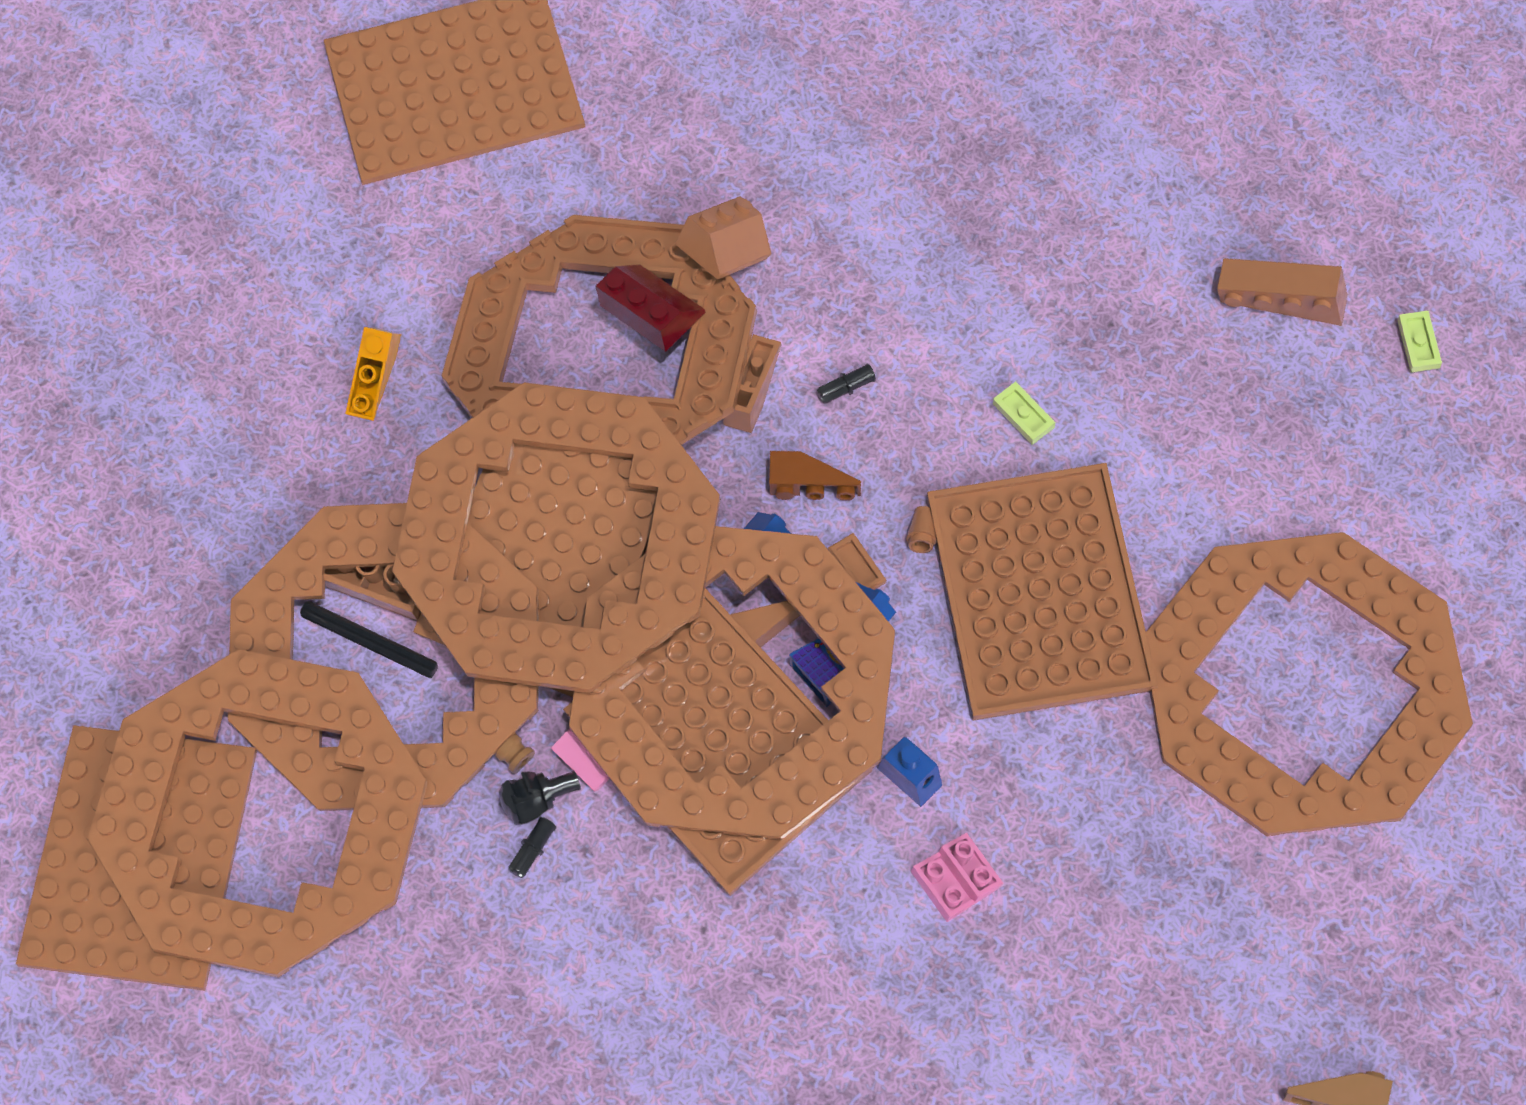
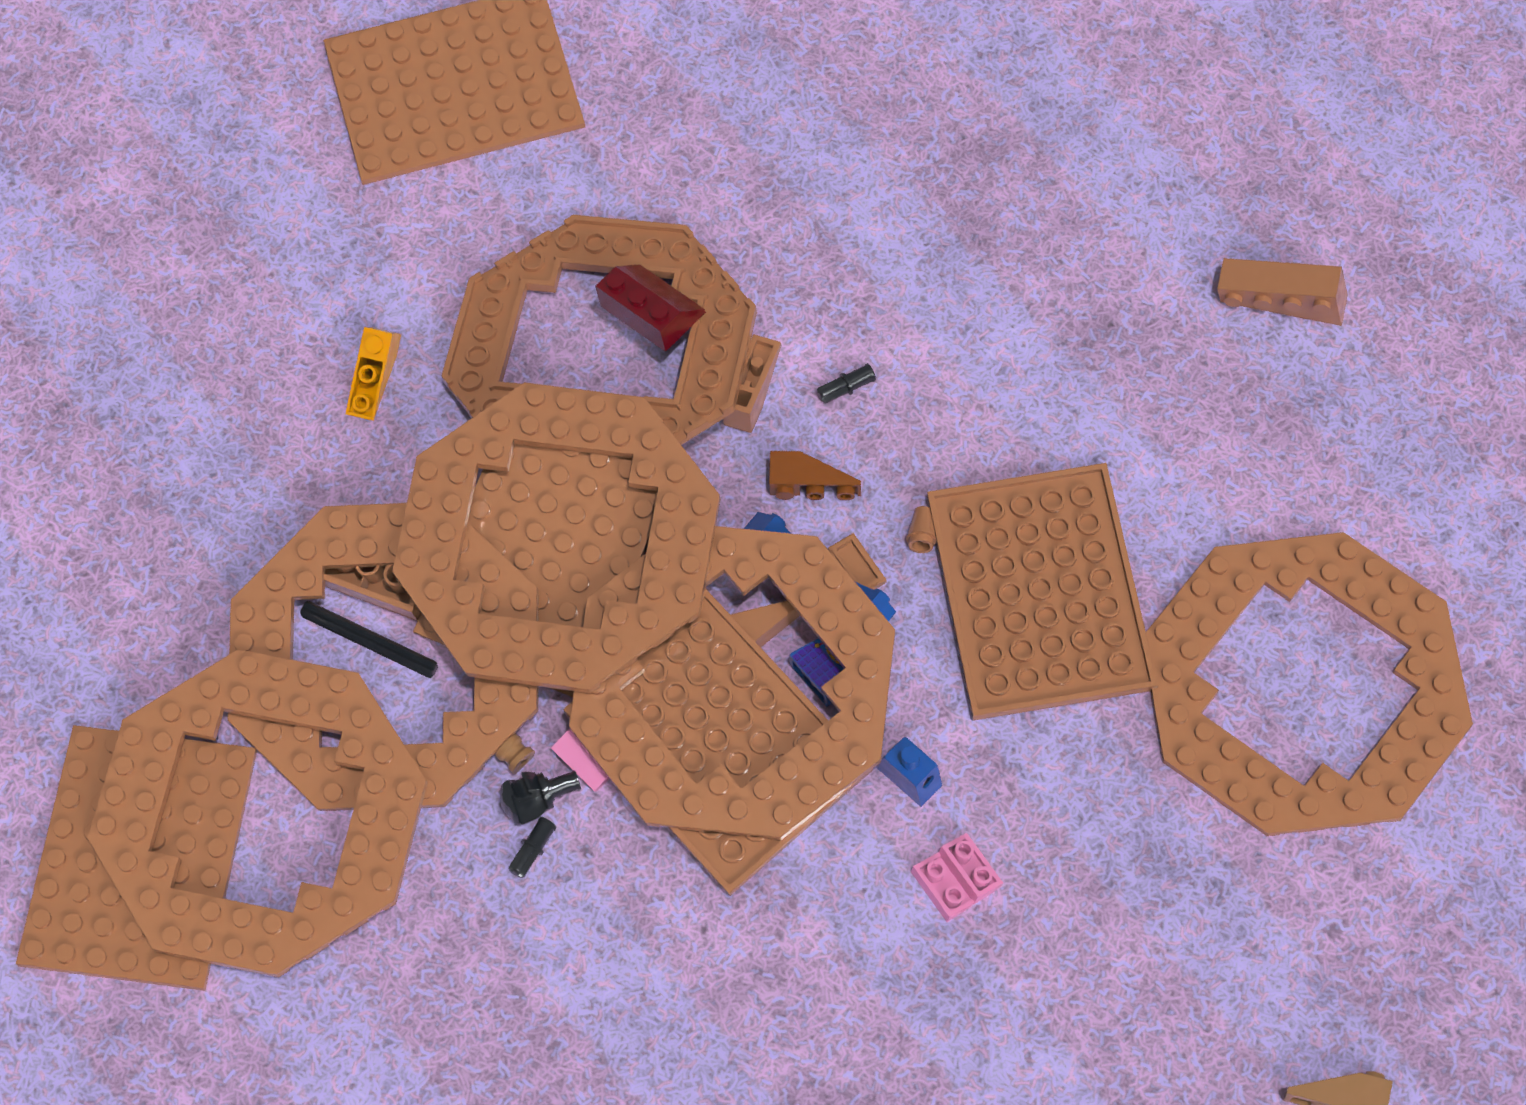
nougat slope [675,196,771,279] -> none
yellowish green plate [993,381,1056,445] -> none
yellowish green plate [1397,311,1442,373] -> none

